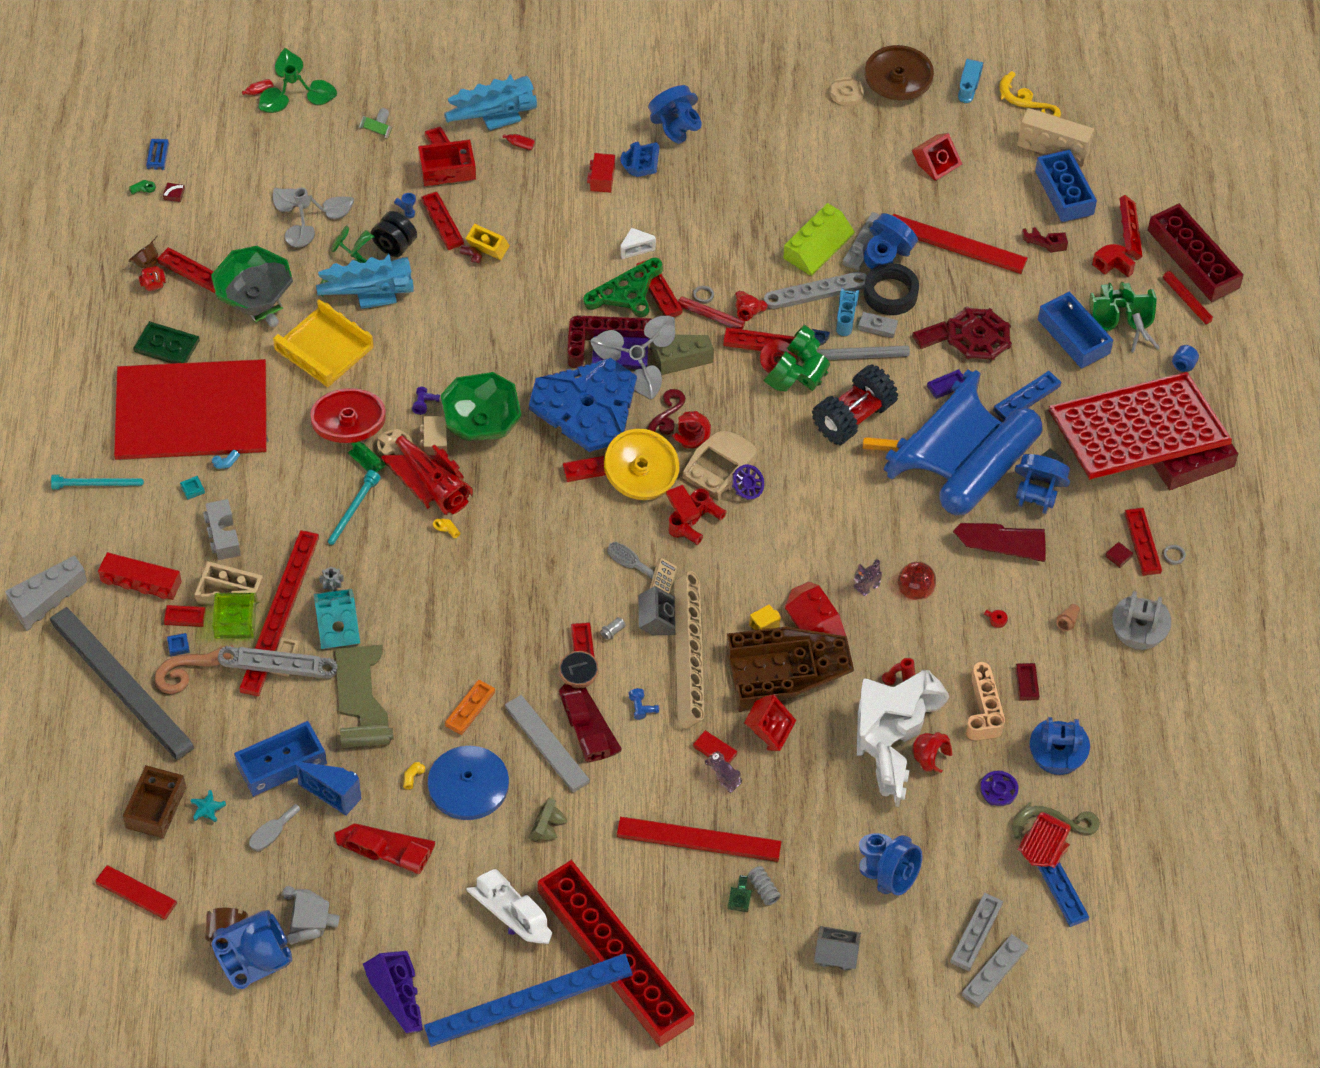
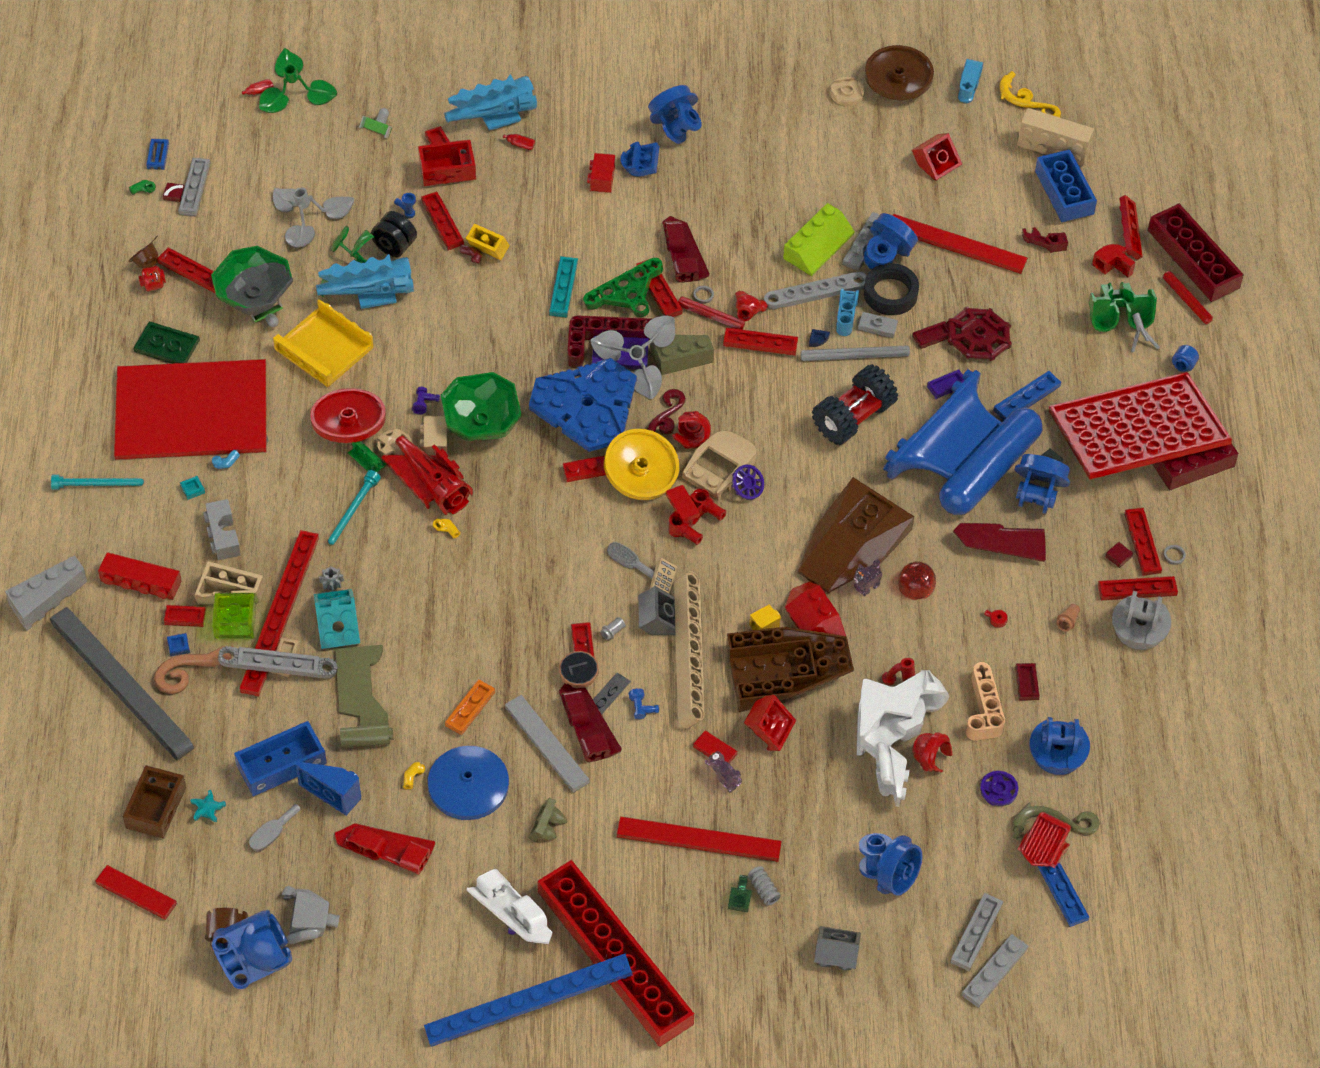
dark purple wedge [363,951,423,1034] -> none
white slope [621,228,656,259] -> none
red dish [760,340,797,373] -> none
green piece [763,324,830,392] -> none
light orange tile [862,437,899,452] -> none
blue piece [1038,291,1113,369] -> none
none -> light grey tile [178,158,211,217]
none -> teal tile [549,256,578,318]
none -> flat silver sticker [572,673,631,727]
none -> dark red panel [662,216,710,283]
none -> reddish brown wedge [798,477,915,593]
none -> red tile [1098,576,1178,601]

